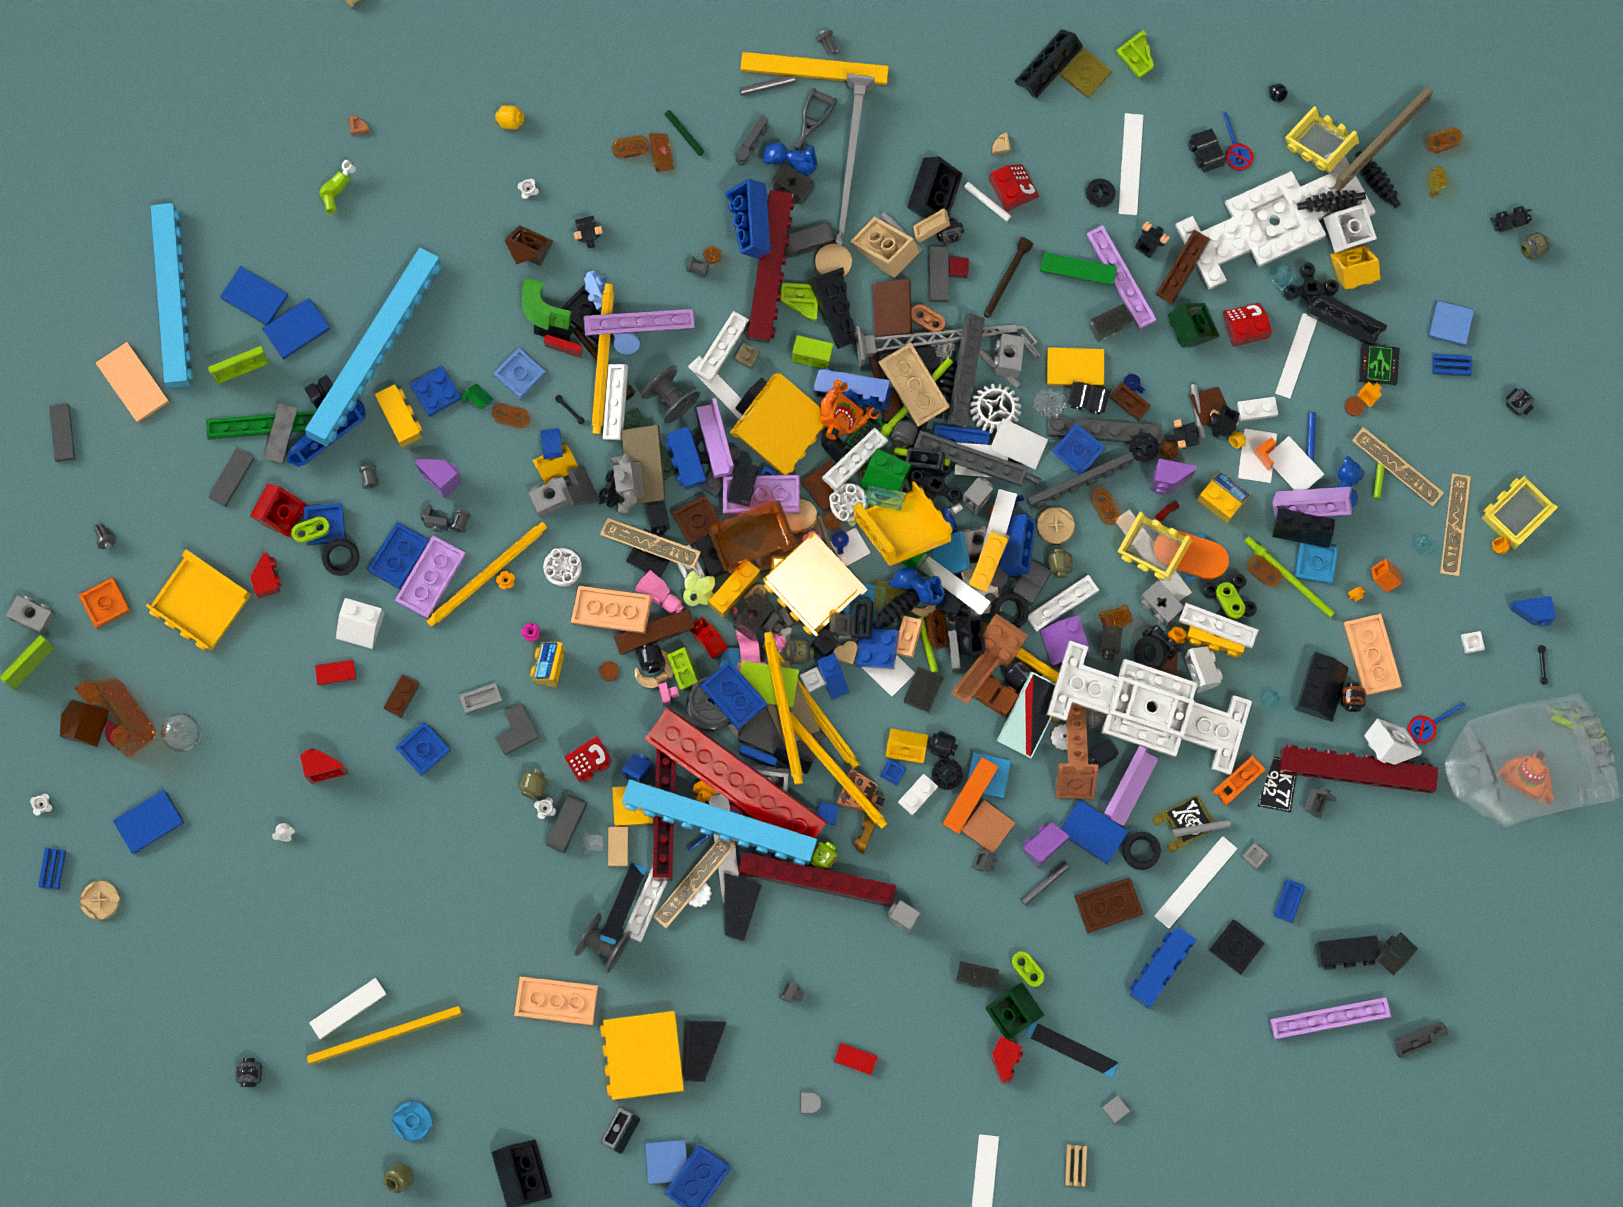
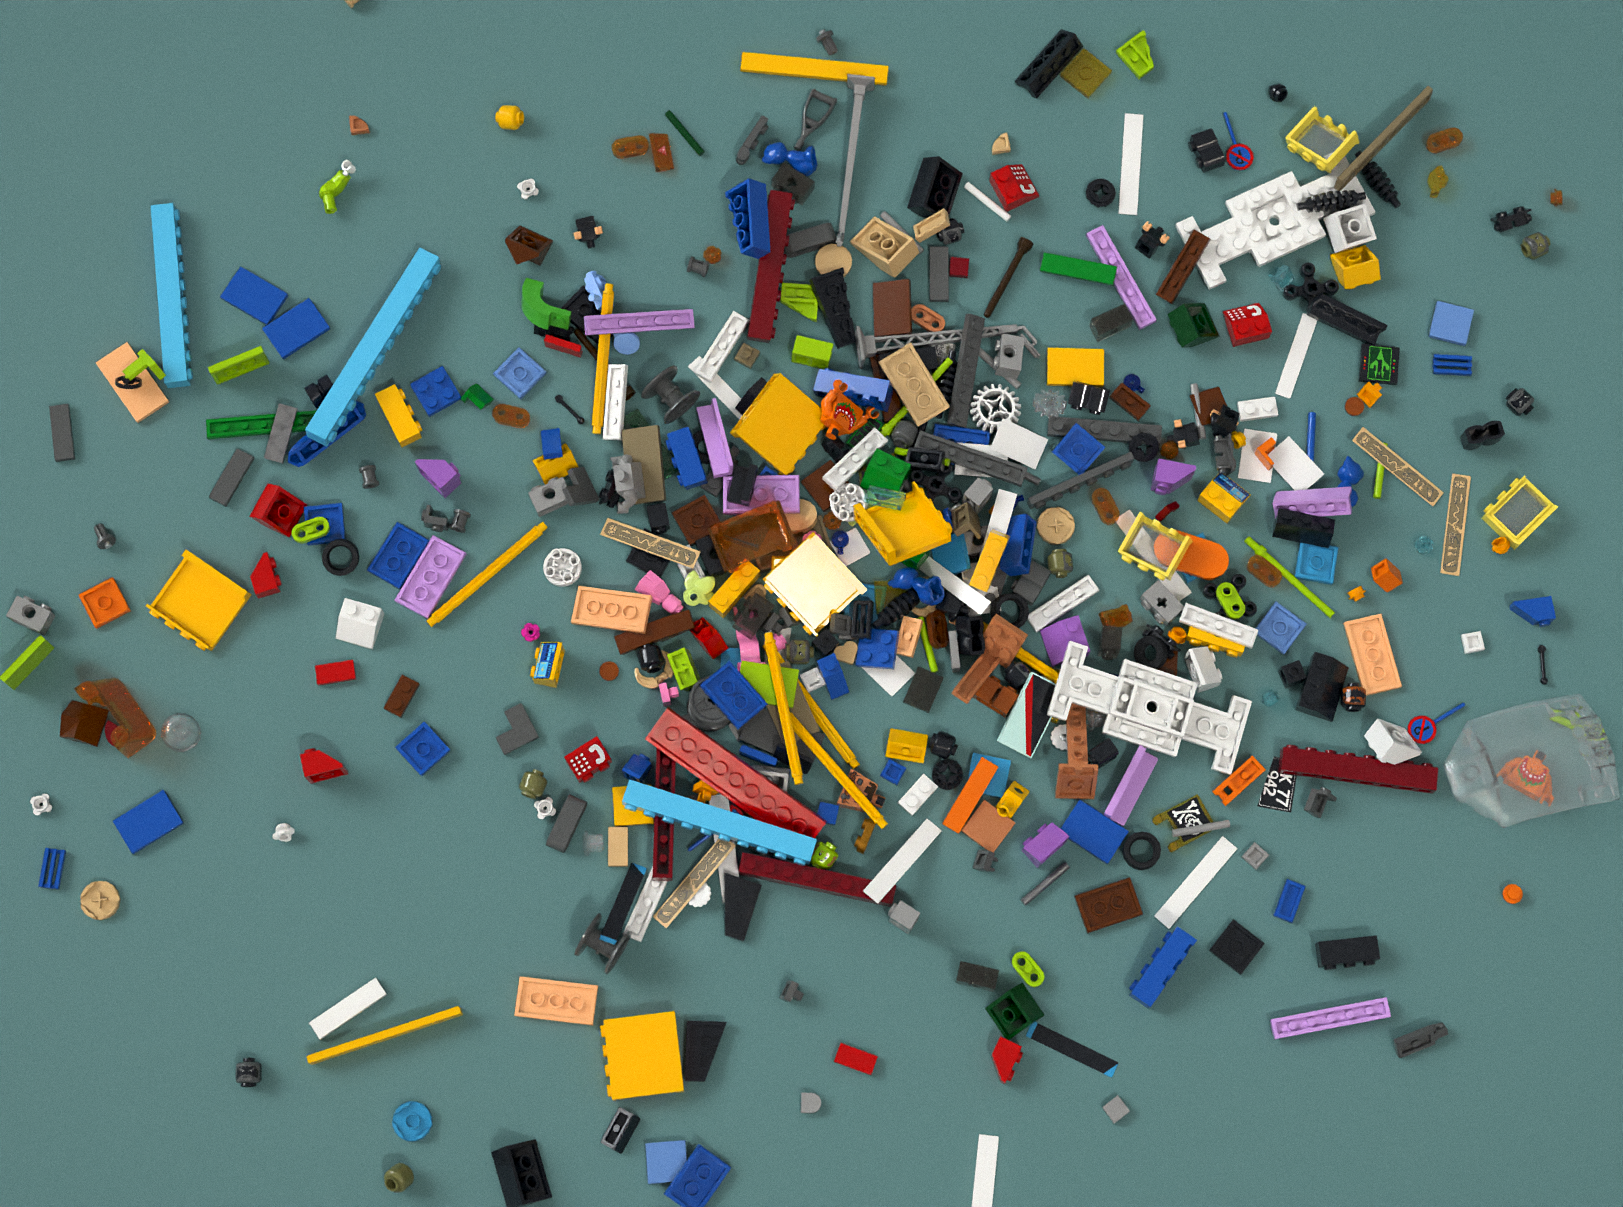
light grey tile [459,683,502,714] -> none
light orange plate [496,571,515,589] -> none
flat silver bar [740,76,795,96] -> none
tan tile [1065,1145,1087,1187] -> none
clear smoke brick [1376,932,1418,975] -> none
none -> lime piece [115,349,166,389]
none -> white sticker [863,819,942,903]
none -> dark tan panel [951,502,982,539]
none -> yellow bracket [995,781,1030,818]
none -> dark grey hinge [1213,434,1236,476]
none -> medium blue tile [1255,602,1307,655]
none -> black brick [1278,660,1307,689]
none -> black brick [1460,421,1505,450]
none -> orange plate [1502,884,1523,904]
none -> clear orange plate [1551,189,1562,207]

